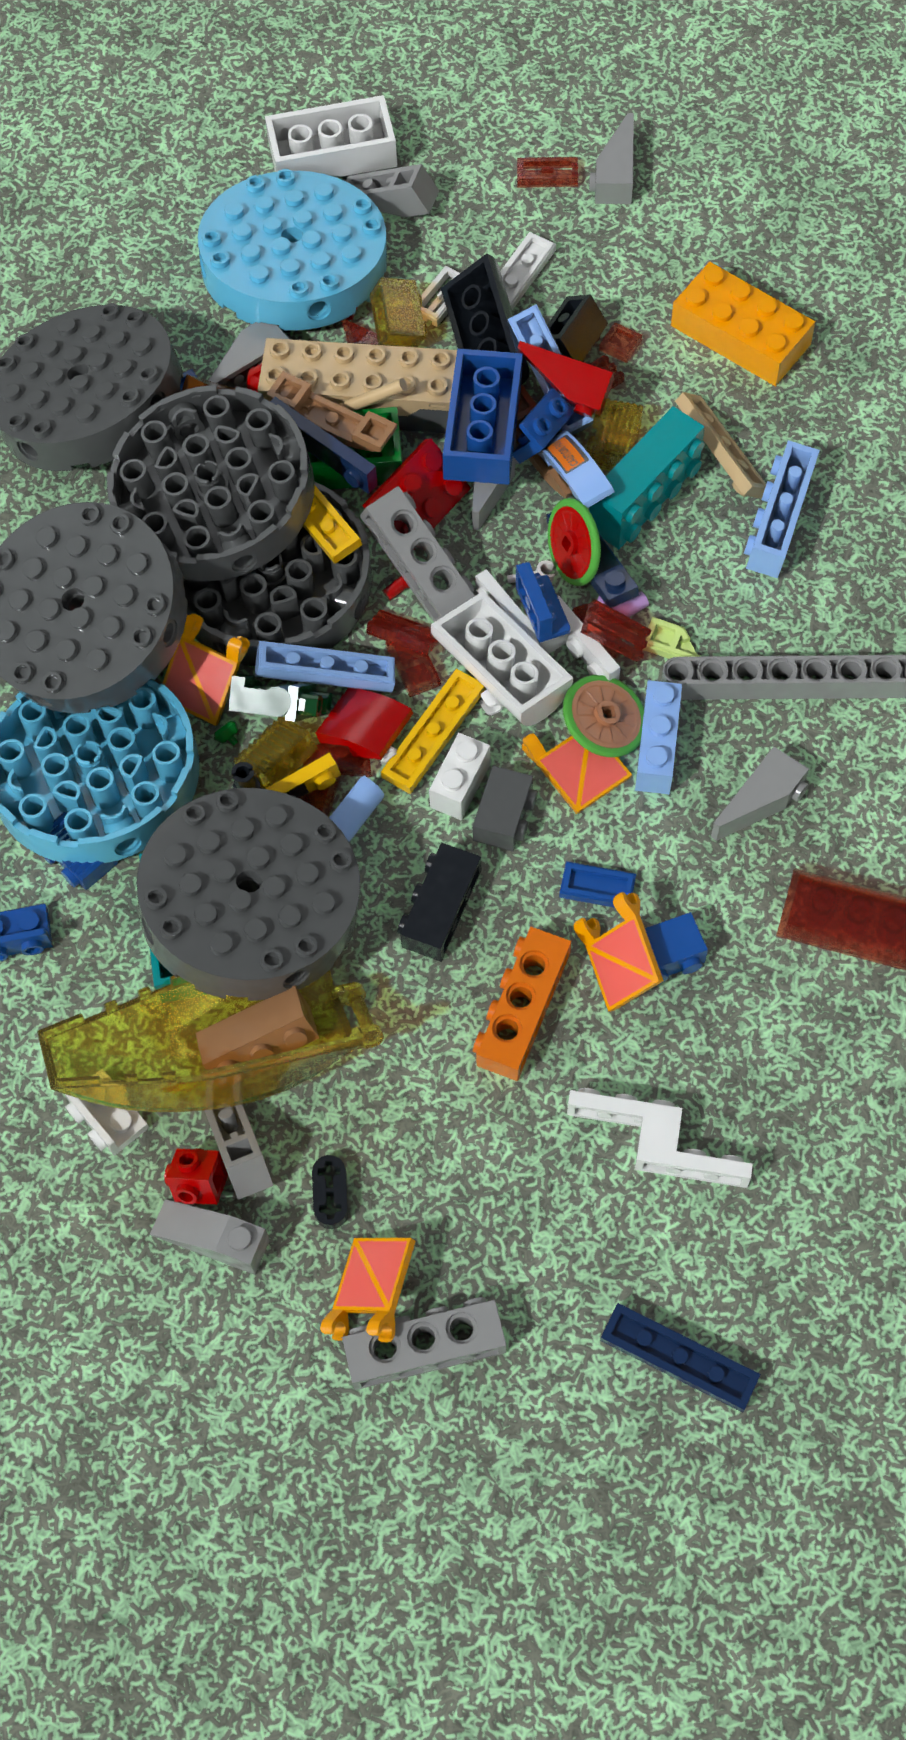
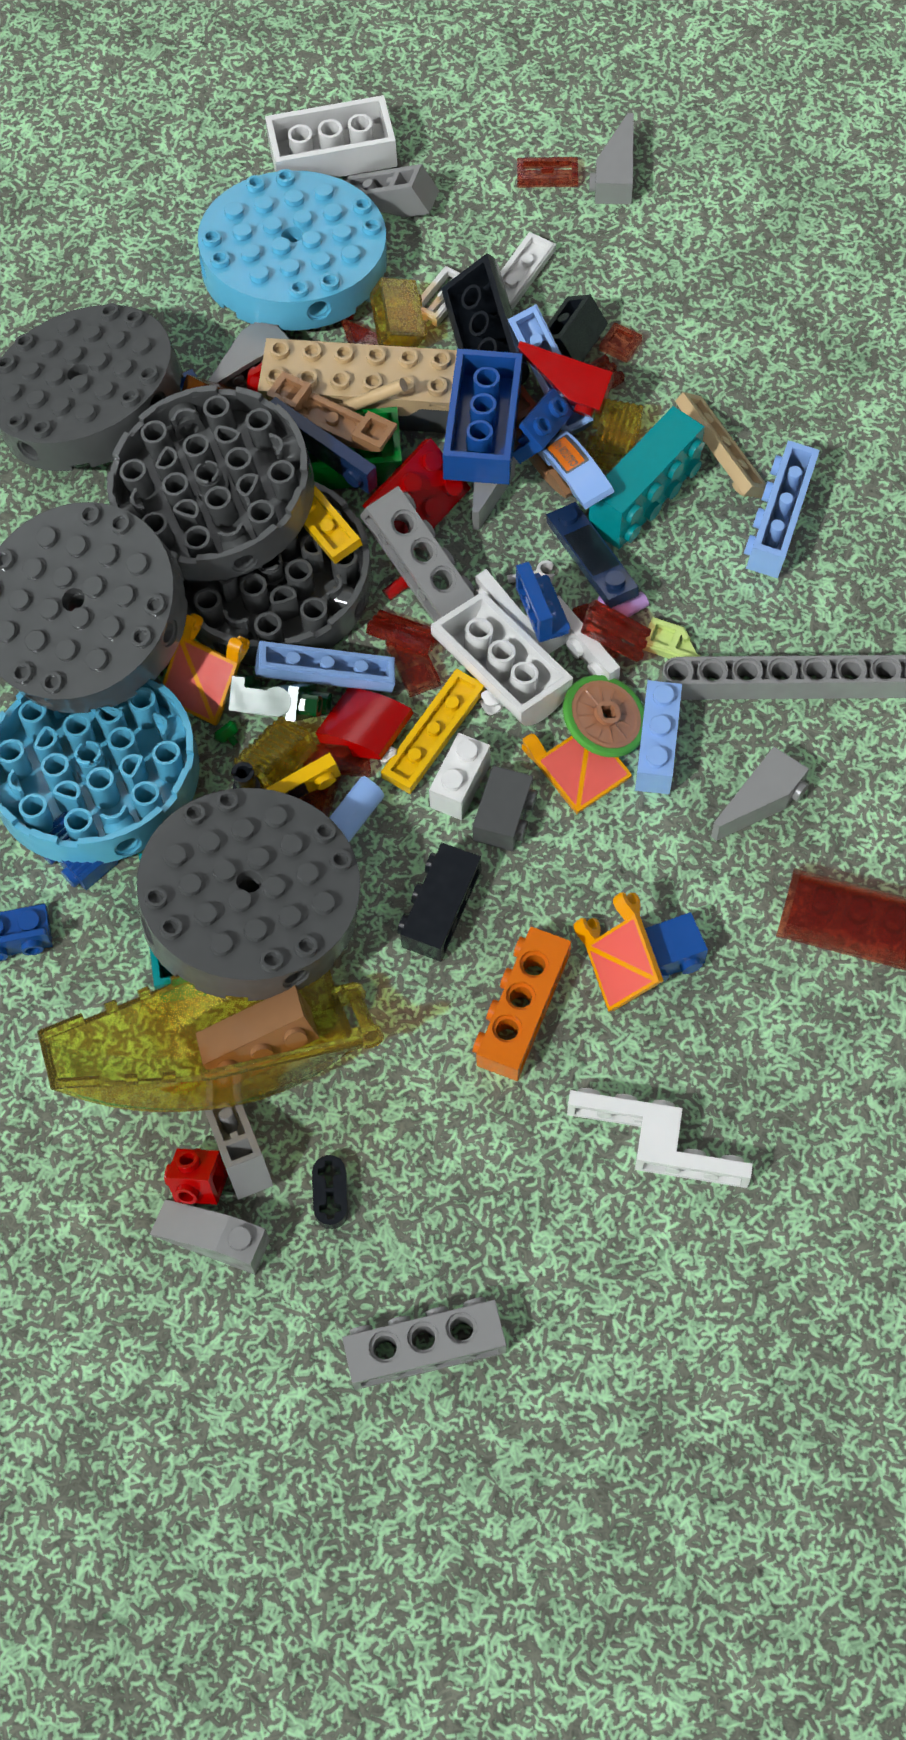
white bracket [64,1071,150,1156] -> none
flag [320,1238,416,1343] -> none
red wheel [548,498,601,586] -> none
blue tile [559,861,636,908] -> none
dark blue plate [600,1303,761,1413] -> none
light orange brick [671,261,816,387] -> none

